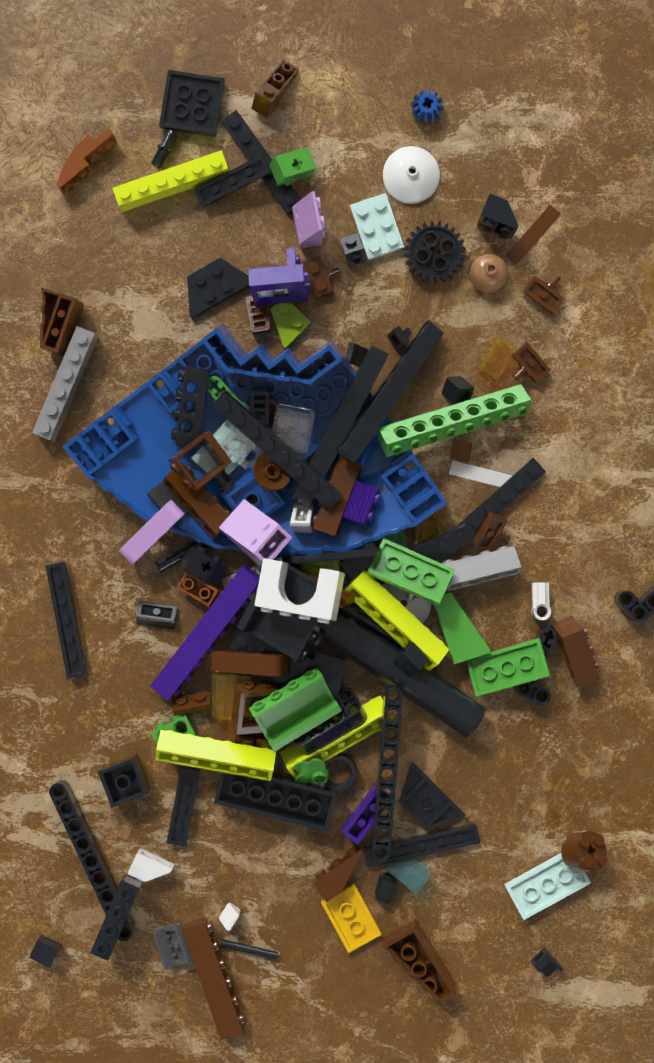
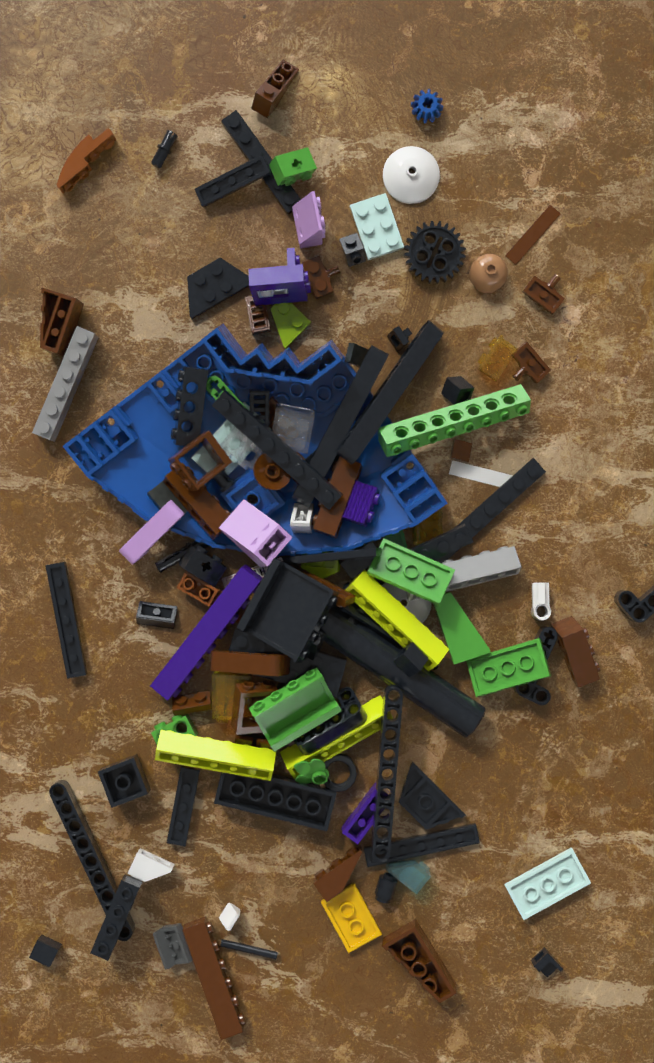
neon yellow brick [113,150,229,212] -> none
black plate [159,70,225,137] -> none
white arch [254,558,345,624] -> none
reddish brown plate [471,512,510,551] -> none
black slope [477,194,519,239] -> none
reddish brown brick [561,831,608,873] -> none

